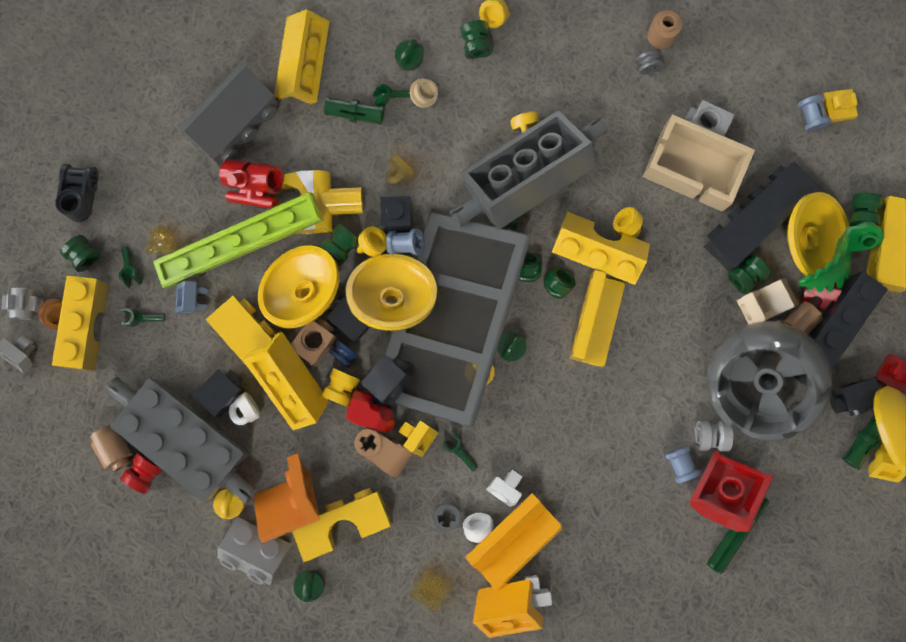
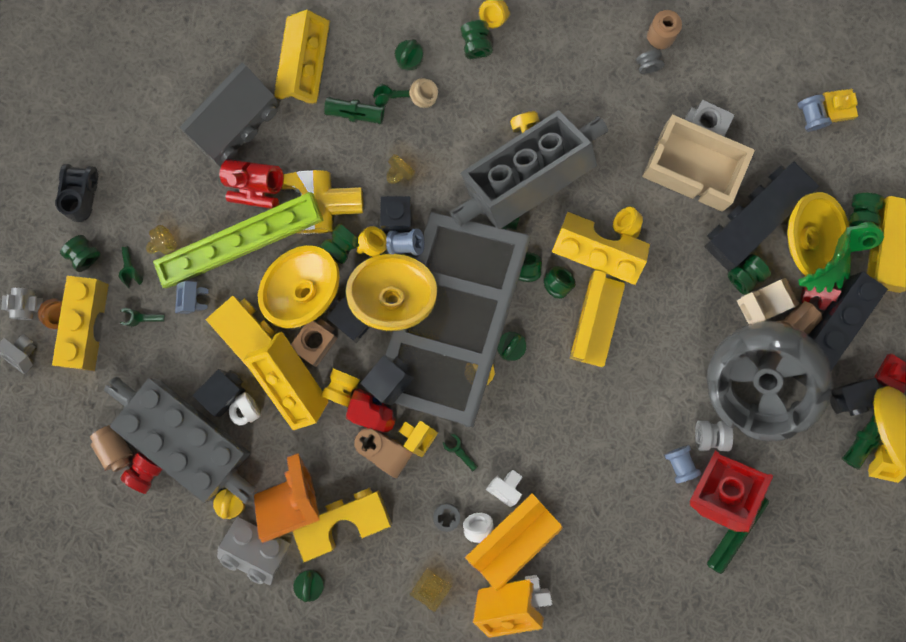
dark blue bush [328,340,358,368] -> none

